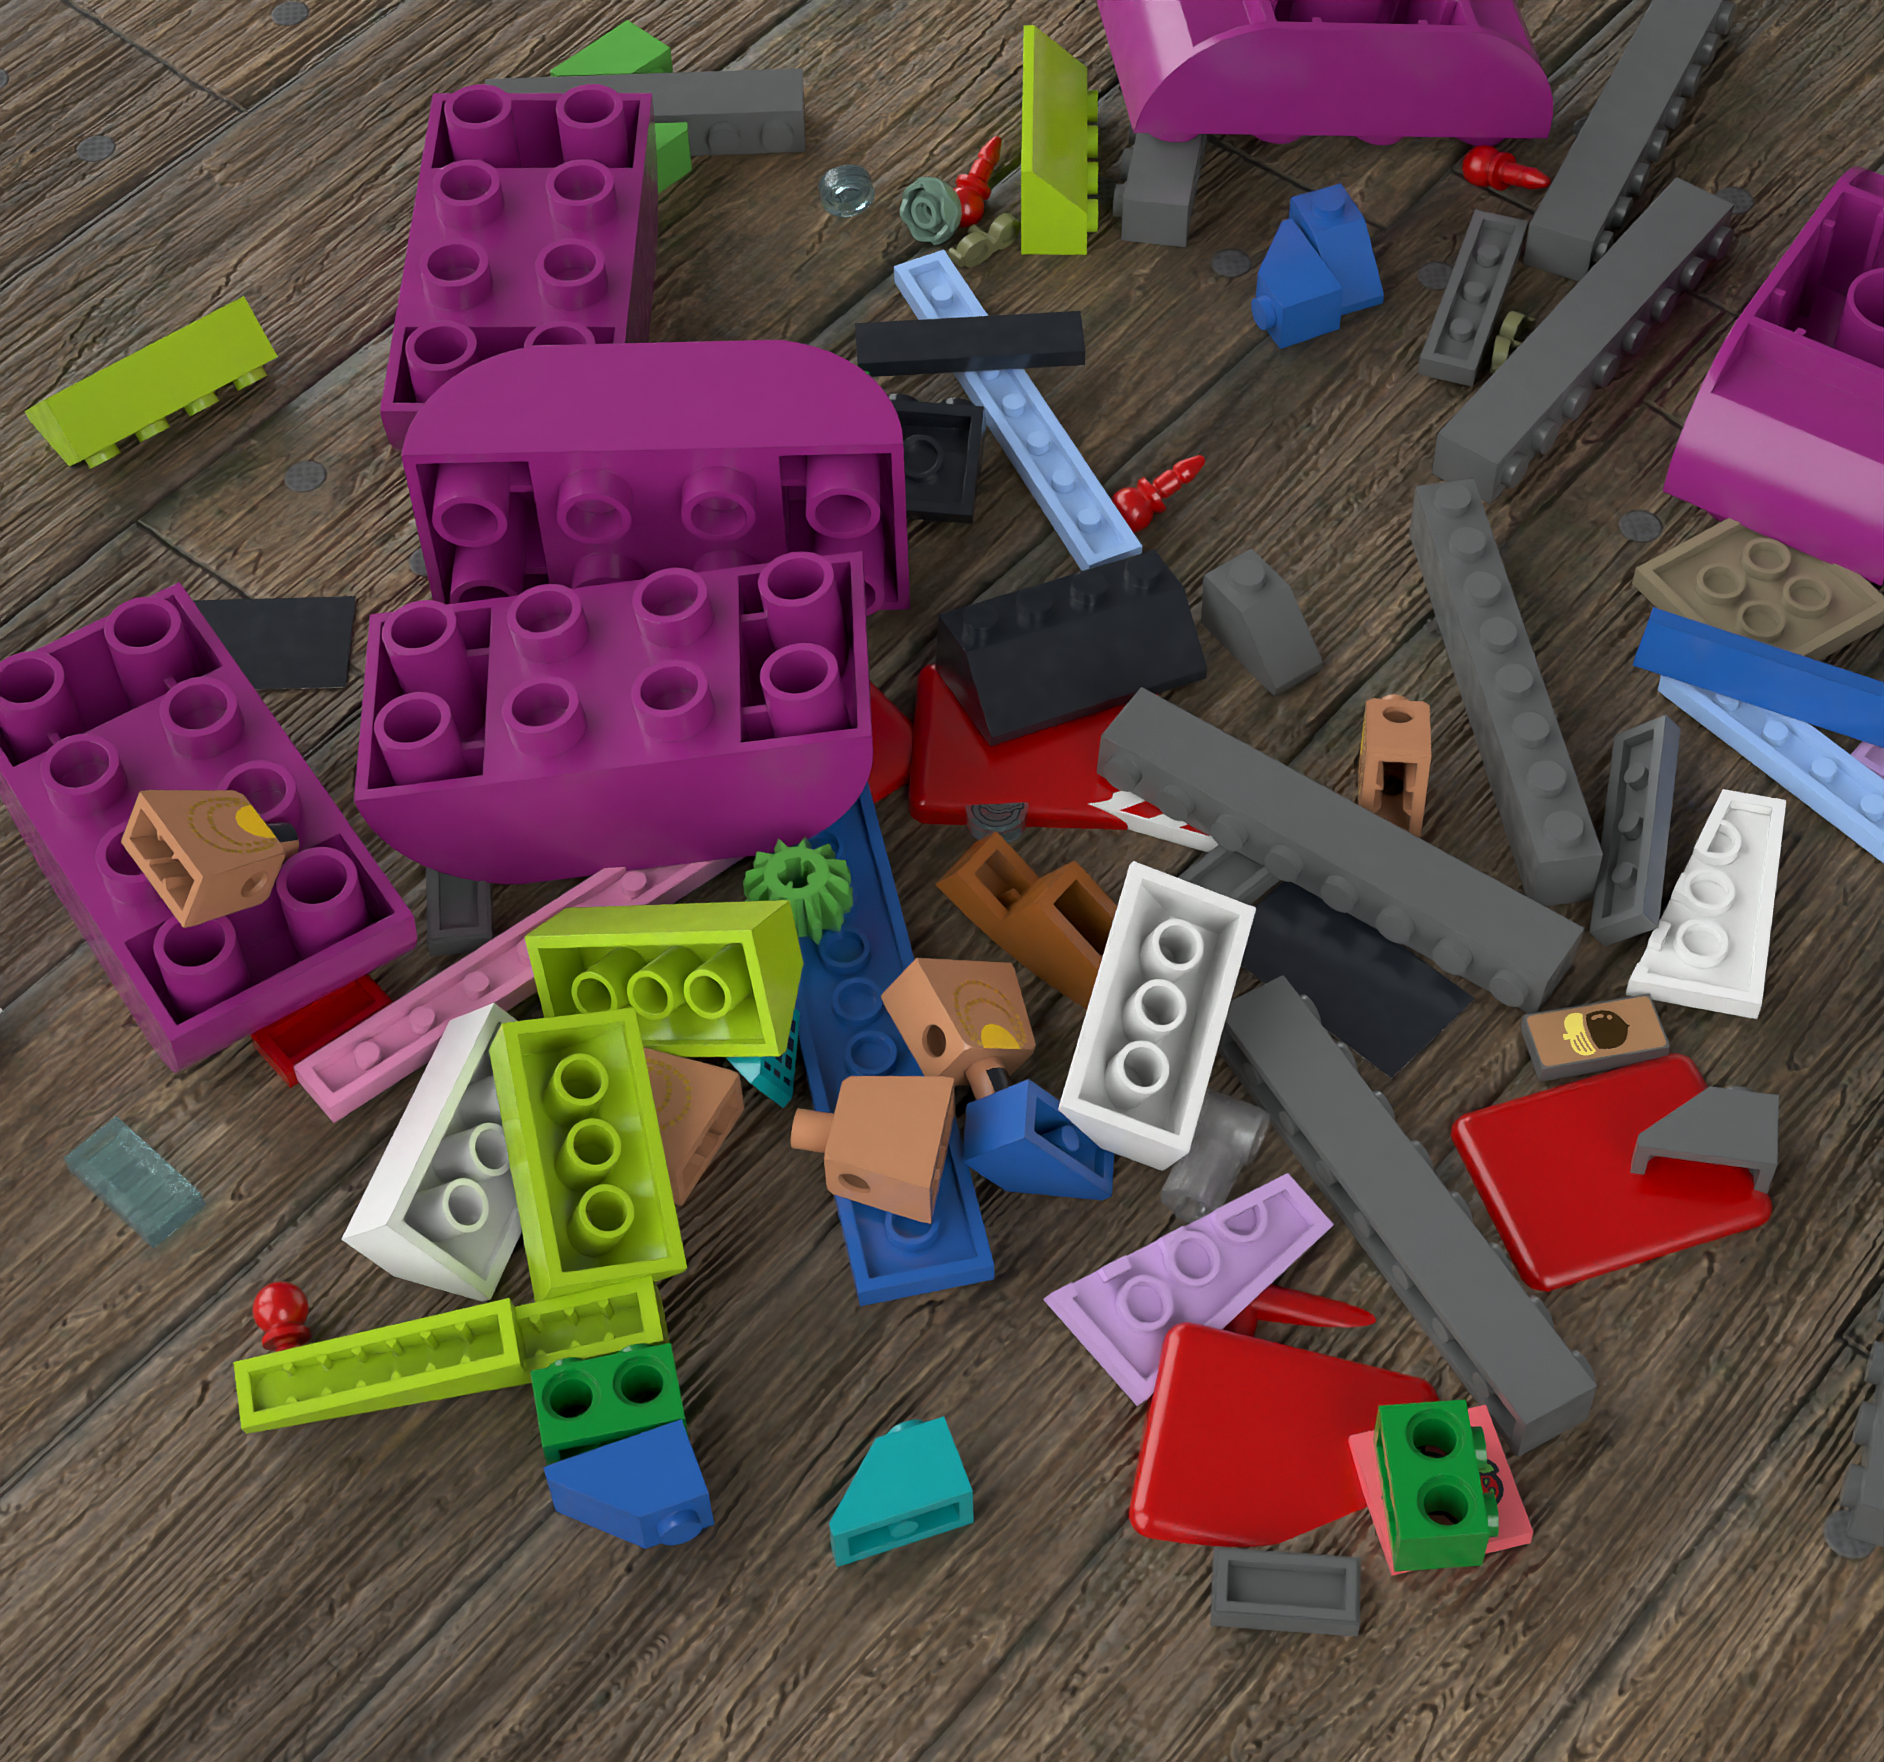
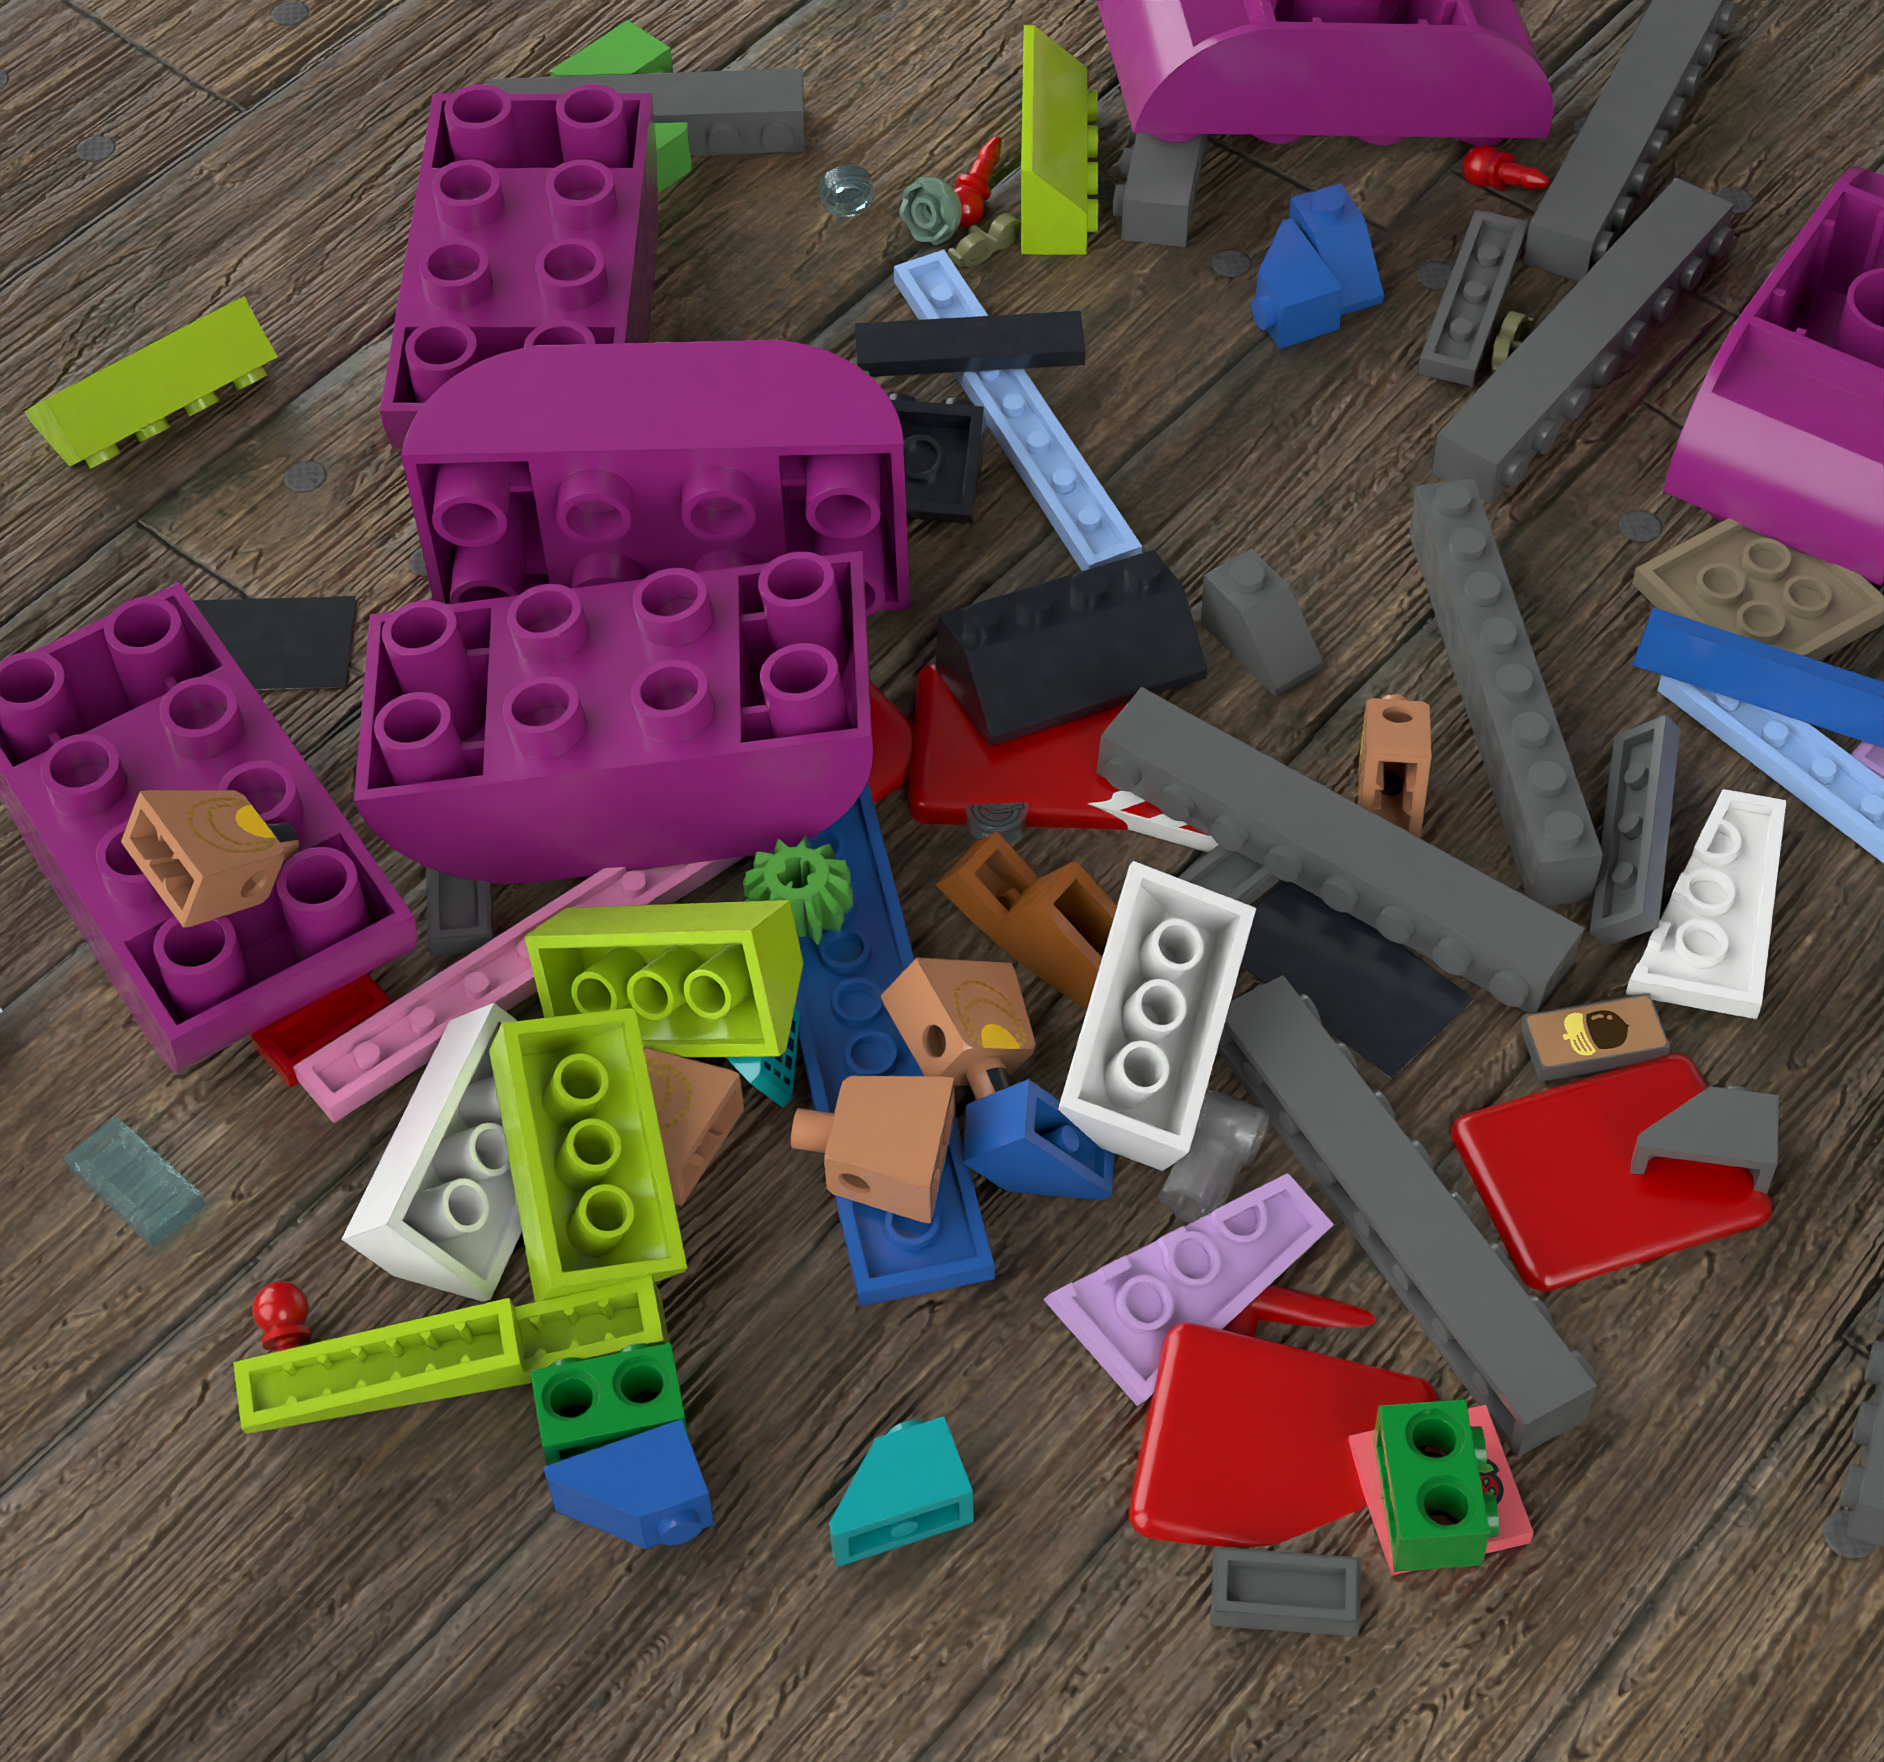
red bar [1111,455,1206,532] -> none

